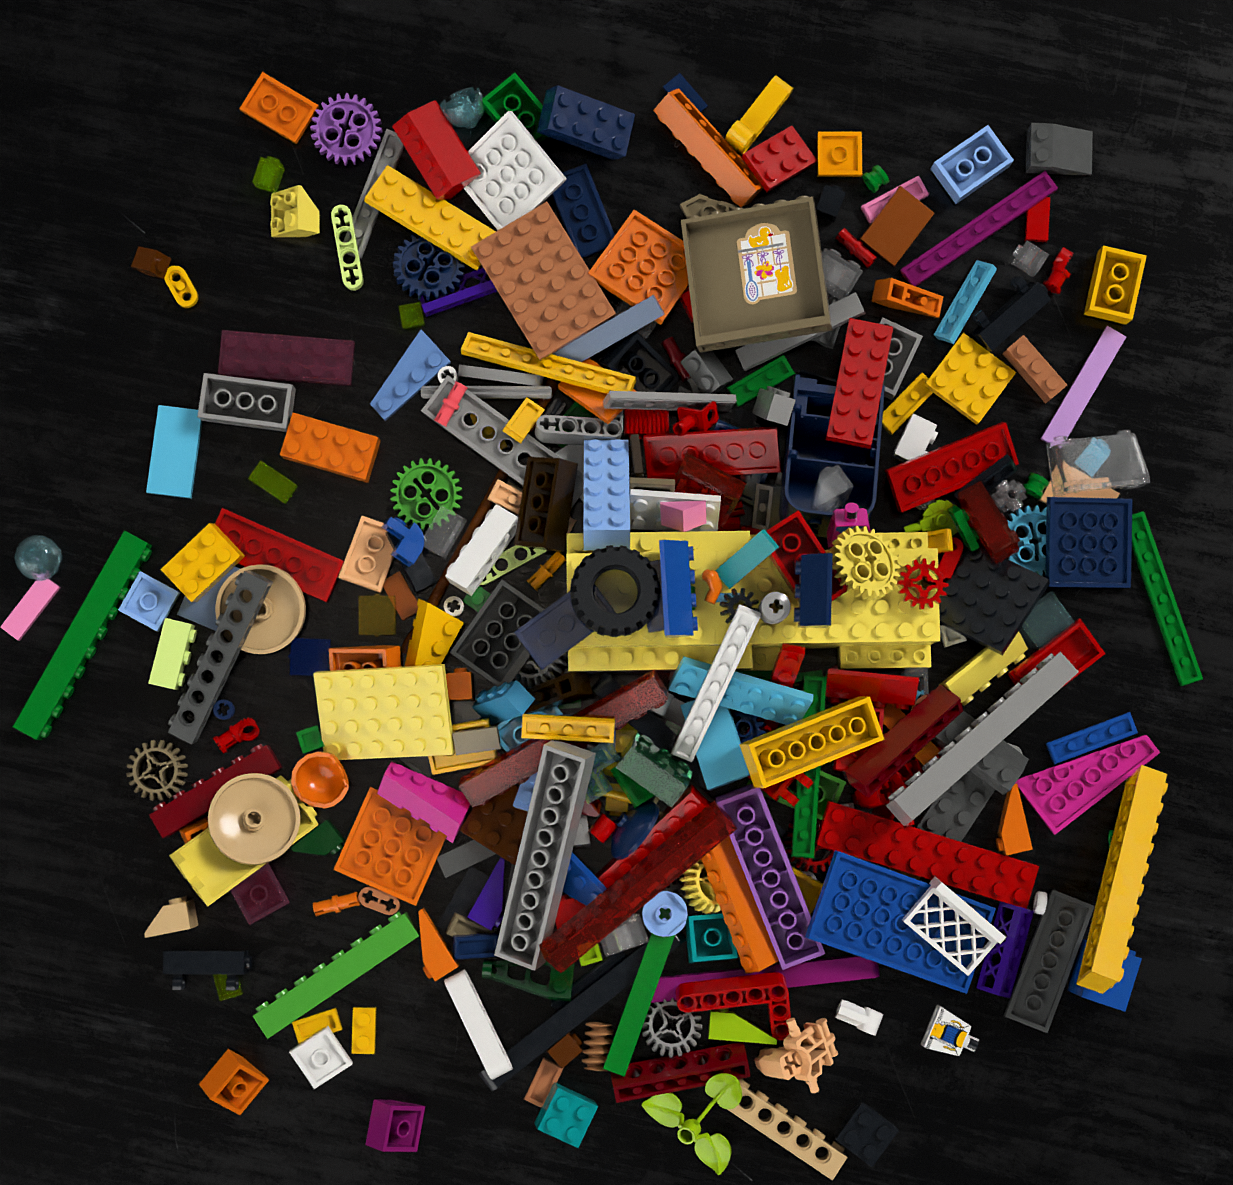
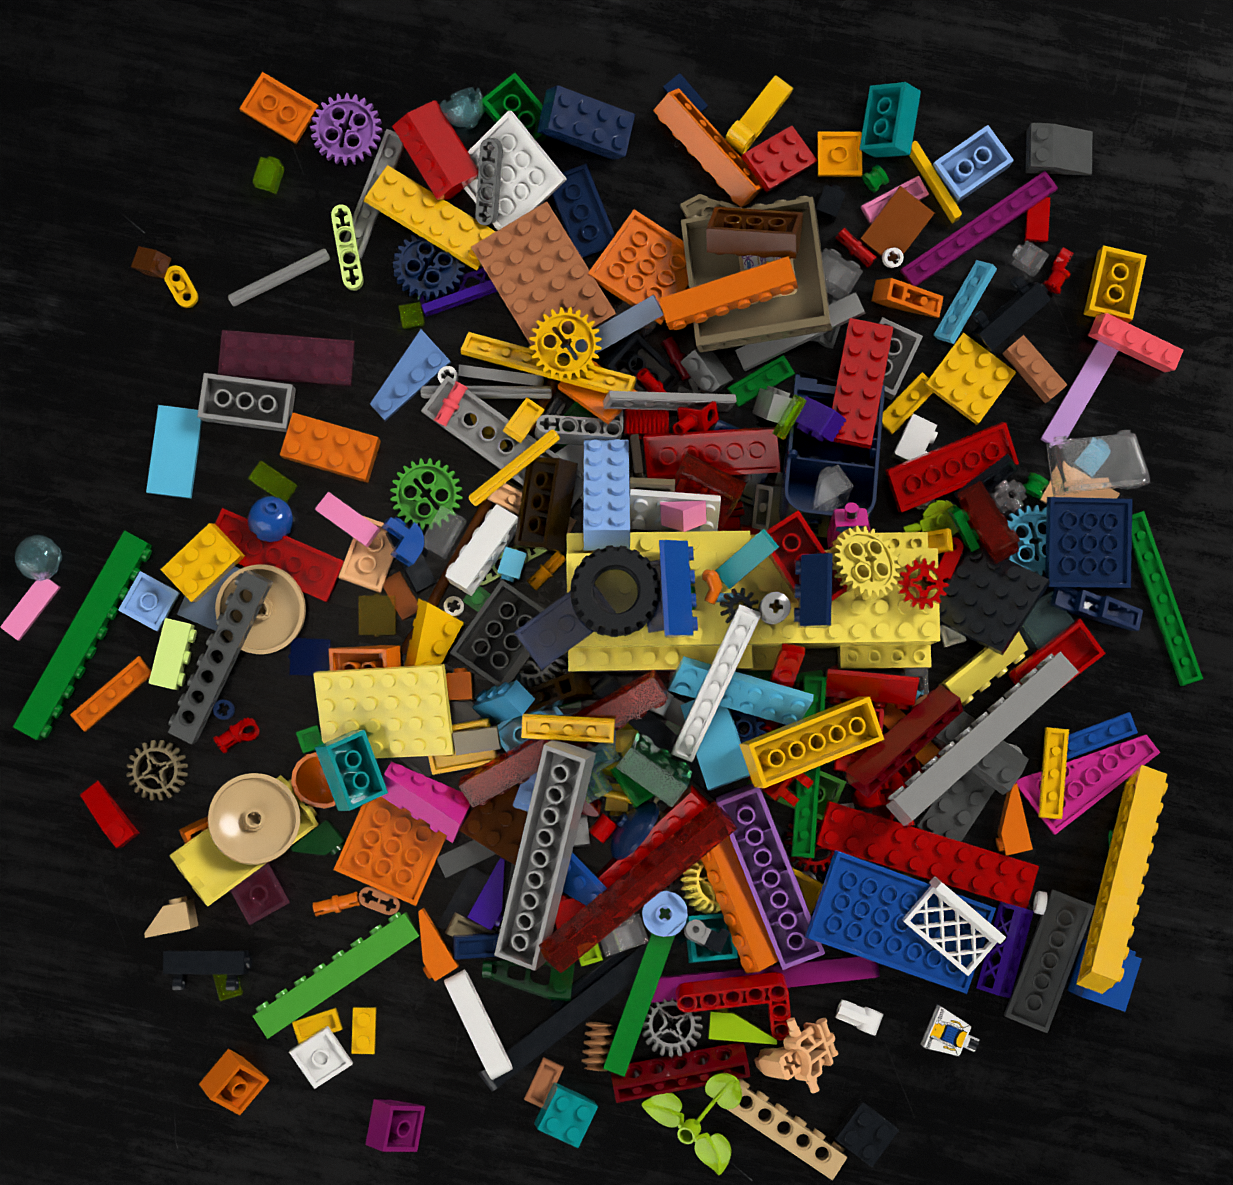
dark red brick [149,744,283,838] -> none
light yellow slope [270,185,319,237] -> none
reddish brown brick [547,1032,583,1069] -> none
none -> orange tile [70,656,152,732]
none -> red slope [80,781,139,848]
none -> light grey axle [228,249,330,306]
none -> blue cylinder [247,496,293,542]
none -> teal brick [314,730,388,811]
none -> bright pink tile [315,492,381,548]
none -> yellow axle [469,429,560,506]
none -> dark grey beam [475,138,503,225]
none -> medium azure brick [497,547,527,583]
none -> yellow gear [529,307,602,380]
none -> red pin [636,368,666,392]
none -> orange brick [659,256,798,330]
none -> leg [684,919,730,954]
none -> reddish brown slope [706,207,803,259]
none -> clear neon green tile [772,394,806,440]
none -> dark purple brick [792,396,846,442]
none -> teal brick [859,82,921,158]
none -> white bush [882,247,904,268]
none -> yellow tile [909,141,962,224]
none -> yellow tile [1038,727,1069,819]
none -> dark blue slope [1050,587,1143,631]
none -> coral brick [1088,313,1184,373]

